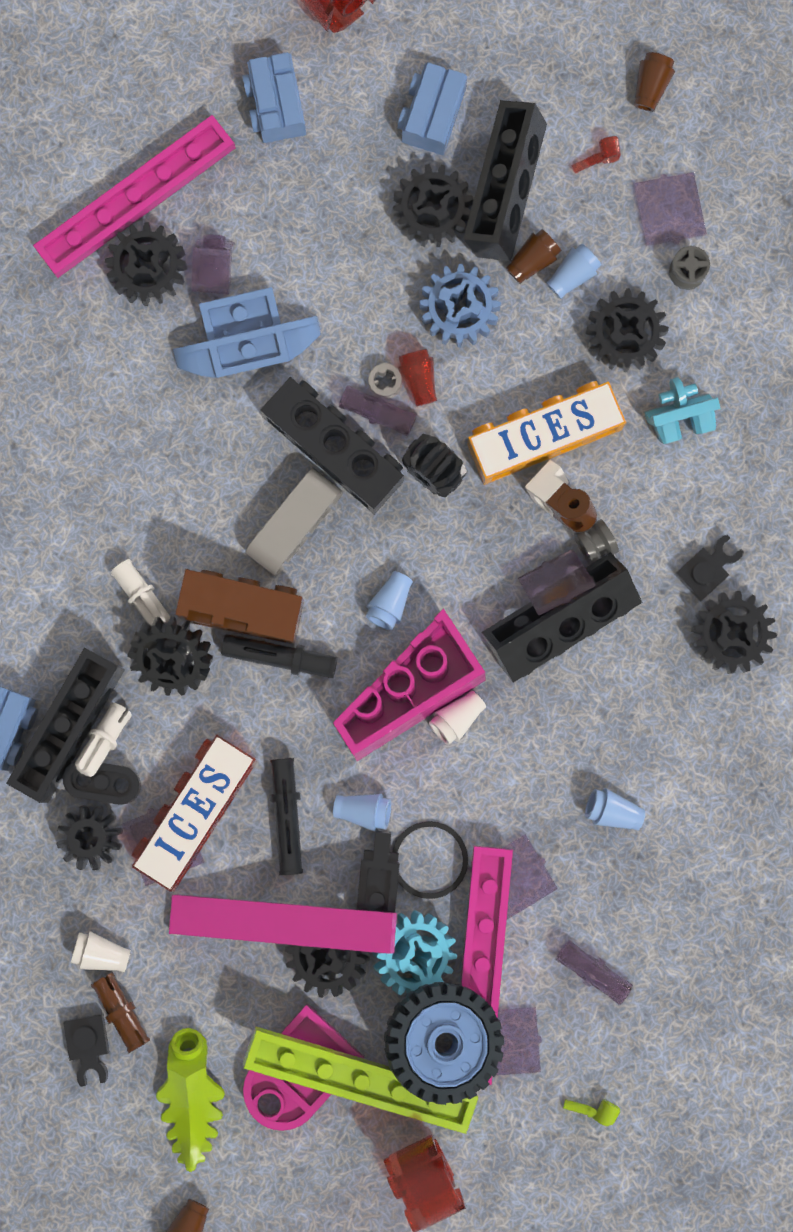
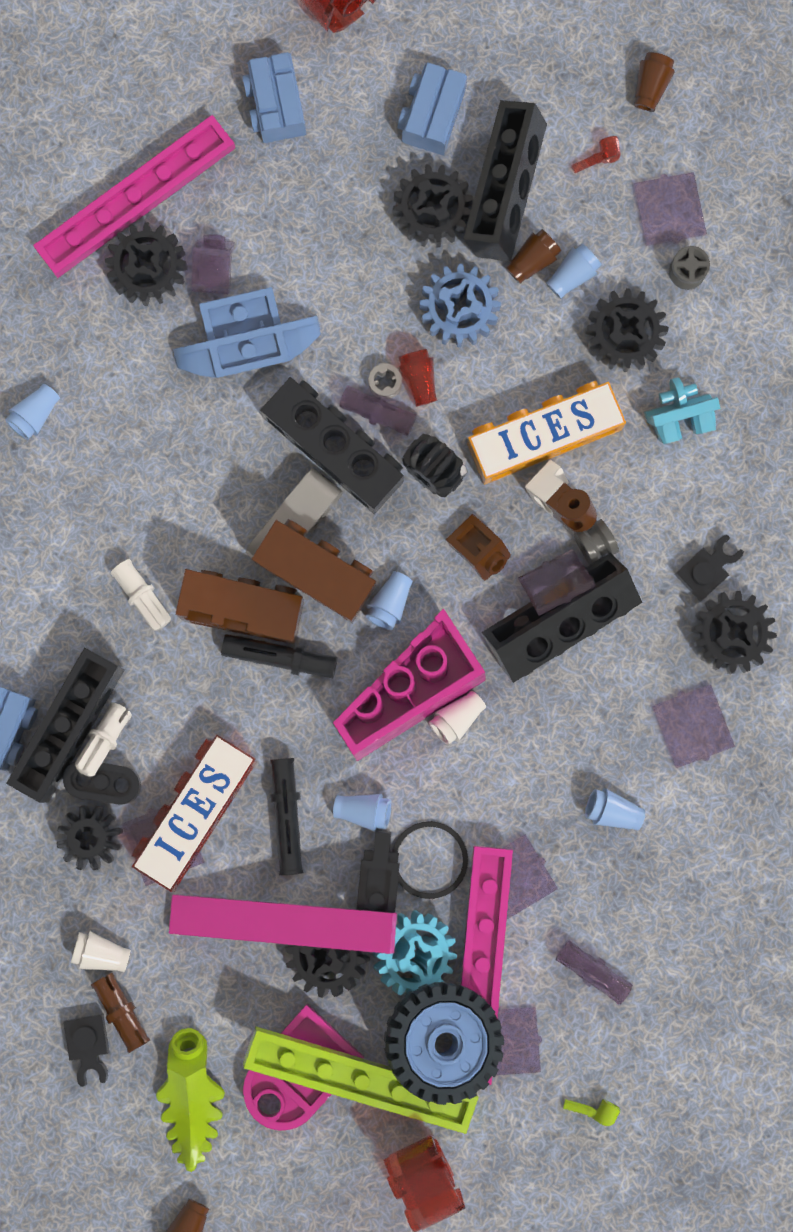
black gear [127,616,213,696] -> none
none -> light blue cone [5,384,60,440]
none -> reddish brown wedge [251,519,376,624]
none -> reddish brown bracket [445,514,511,581]
none -> clear purple piece [652,684,735,768]

